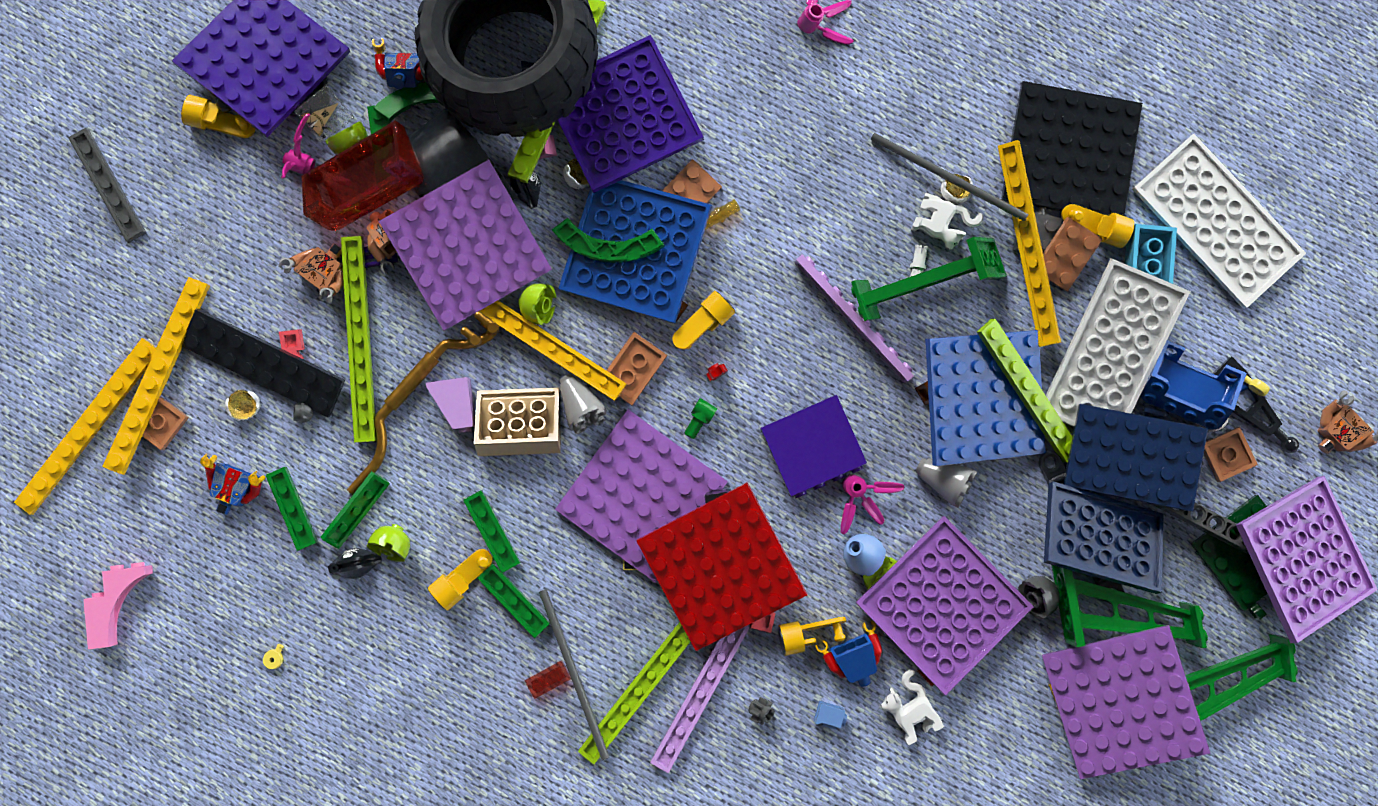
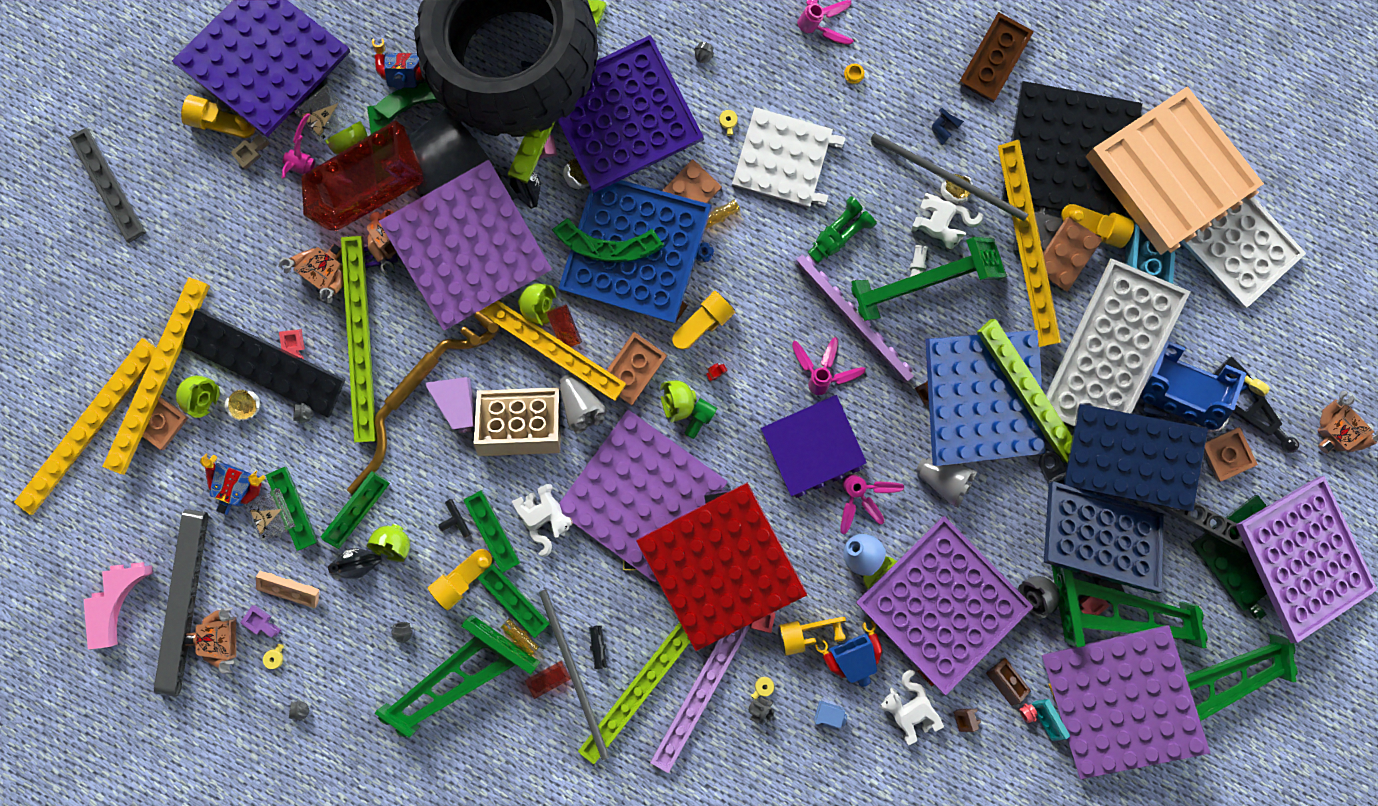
none -> dark grey beam [154,509,209,697]
none -> lime cylinder [176,375,220,418]
none -> nougat torso [185,607,236,674]
none -> dark tan plate [230,134,270,169]
none -> medium lavender plate [240,605,281,638]
none -> clear tile [246,488,295,542]
none -> light nougat plate [256,571,319,608]
none -> dark grey plate [289,700,309,721]
none -> green piece [374,615,540,738]
none -> dark grey plate [391,622,413,643]
none -> black piece [438,499,471,538]
none -> clear yellow pin [500,618,540,657]
none -> white animal [512,484,573,557]
none -> clear red plate [546,304,582,347]
none -> black pin [589,625,608,669]
none -> lime cylinder [660,380,697,422]
none -> dark grey plate [694,42,714,63]
none -> blue plate [696,242,714,262]
none -> light yellow piece [719,110,738,136]
none -> white plate [732,107,845,208]
none -> light yellow piece [751,677,775,700]
none -> dark pink plant [792,337,866,395]
none -> green piece [807,196,877,264]
none -> yellow plate [844,63,865,84]
none -> dark blue piece [932,108,964,145]
none -> reddish brown tile [953,709,981,732]
none -> reddish brown plate [958,12,1034,103]
none -> reddish brown slope [986,658,1031,706]
none -> coral plate [1019,703,1038,724]
none -> teal plate [1031,699,1070,741]
none -> coral plate [1079,595,1110,615]
none -> light nougat panel [1085,86,1264,255]

